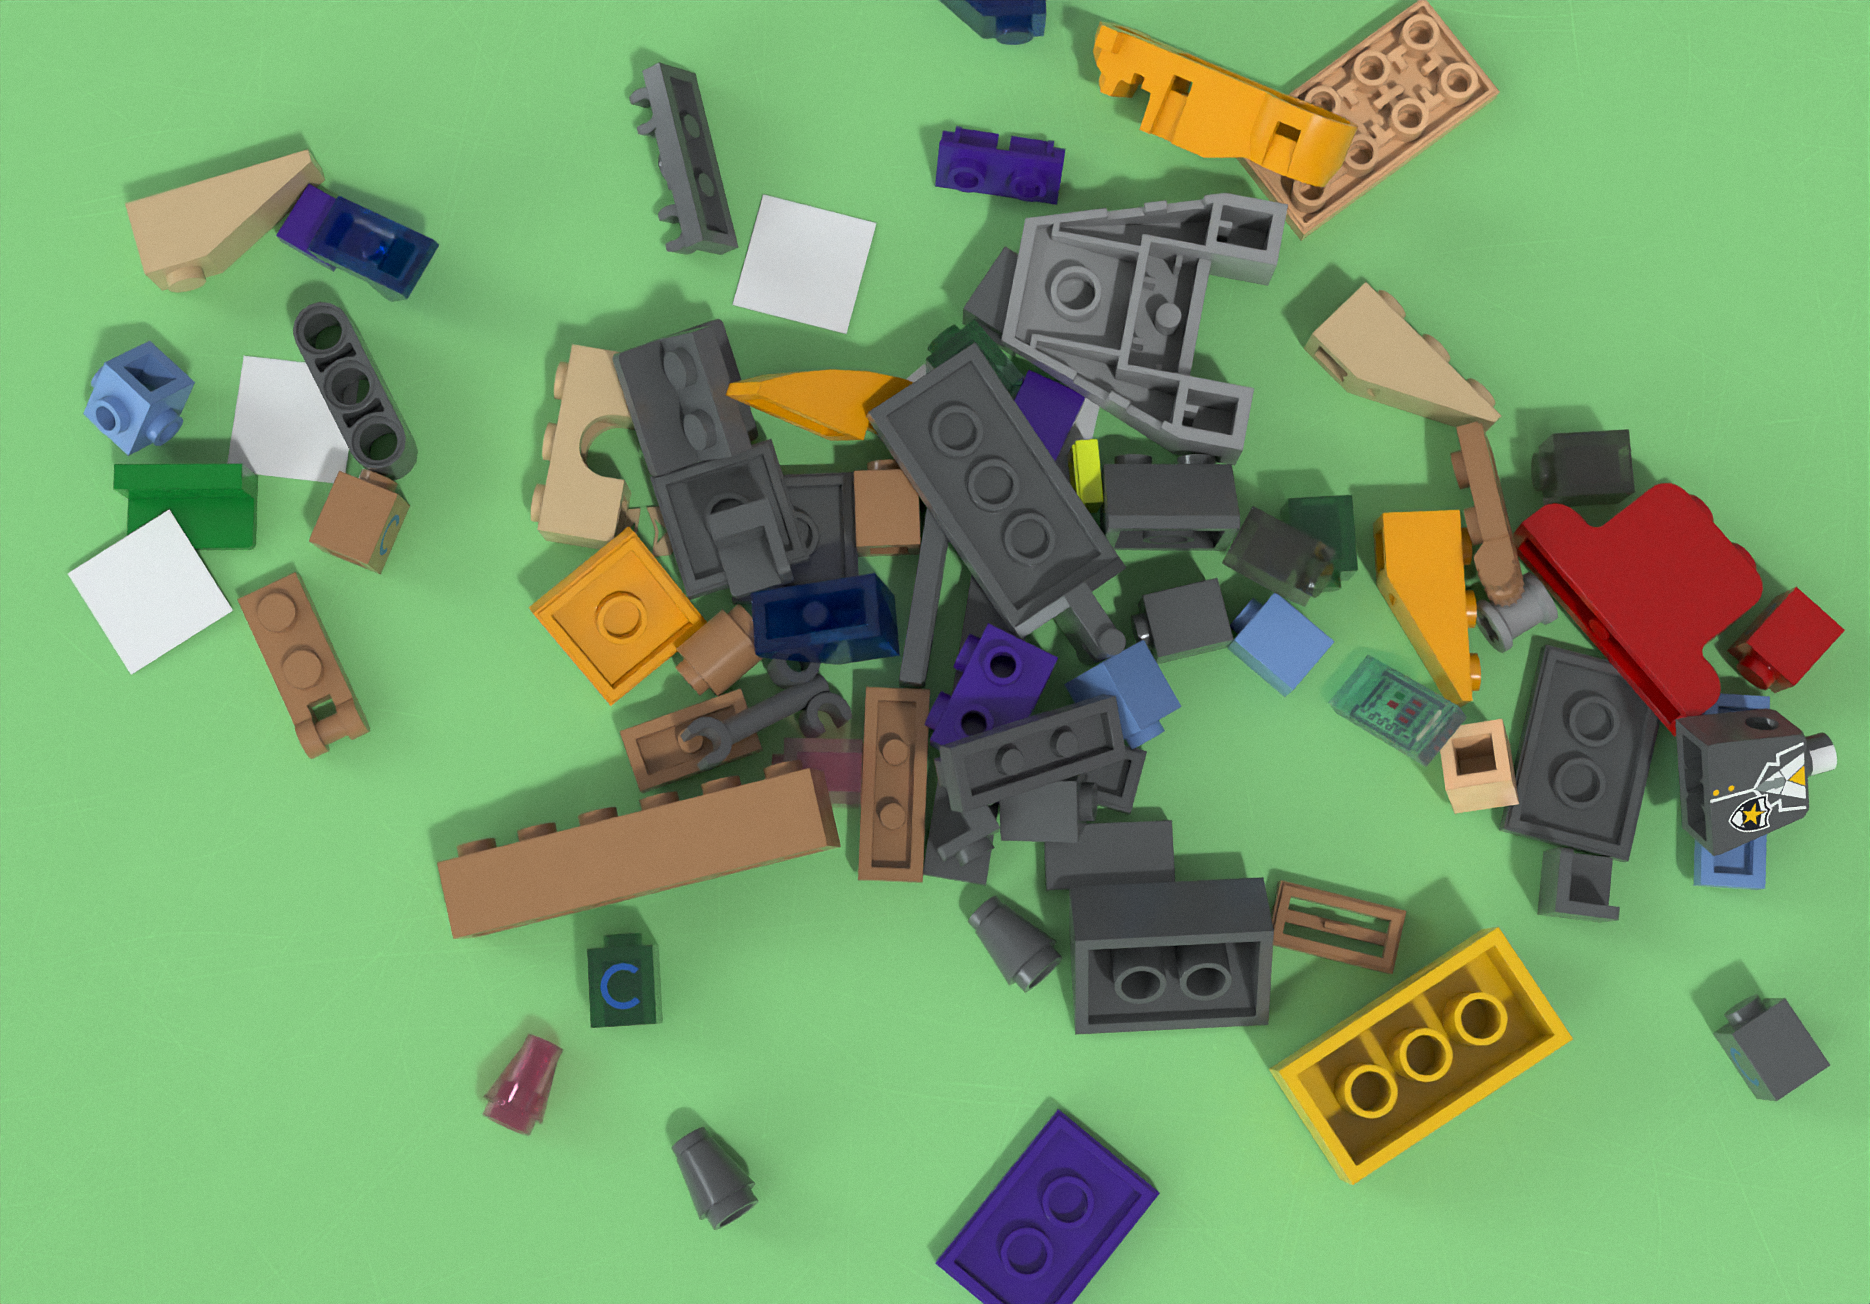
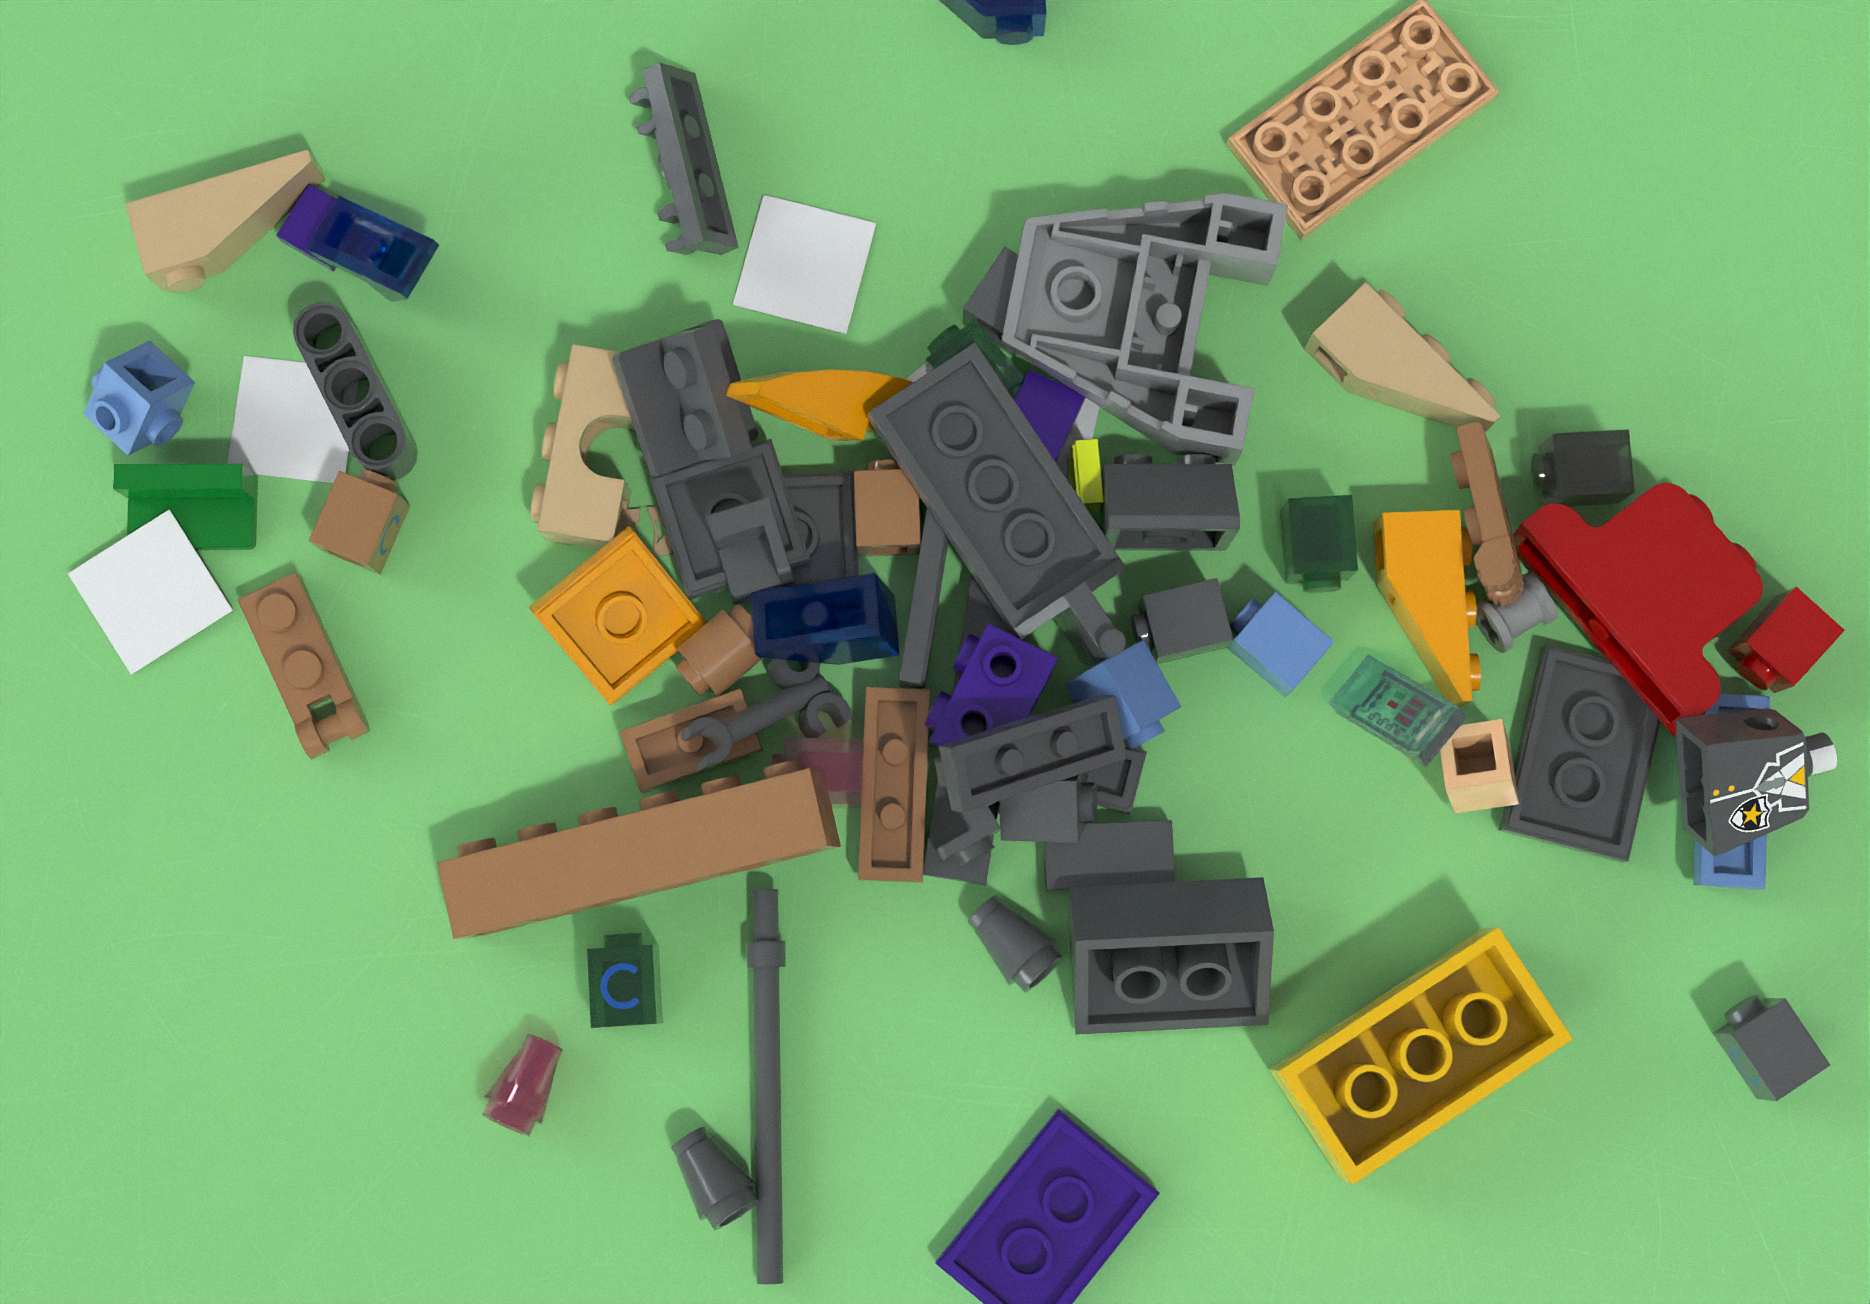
dark purple hinge [935,126,1066,205] -> none
light orange piece [1093,21,1358,187] -> none
clear smoke brick [1222,506,1336,607] -> none
medium nougat tile [1271,880,1406,974] -> none
dark grey panel [1537,847,1620,923] -> none
none -> dark grey bar [747,889,786,1284]

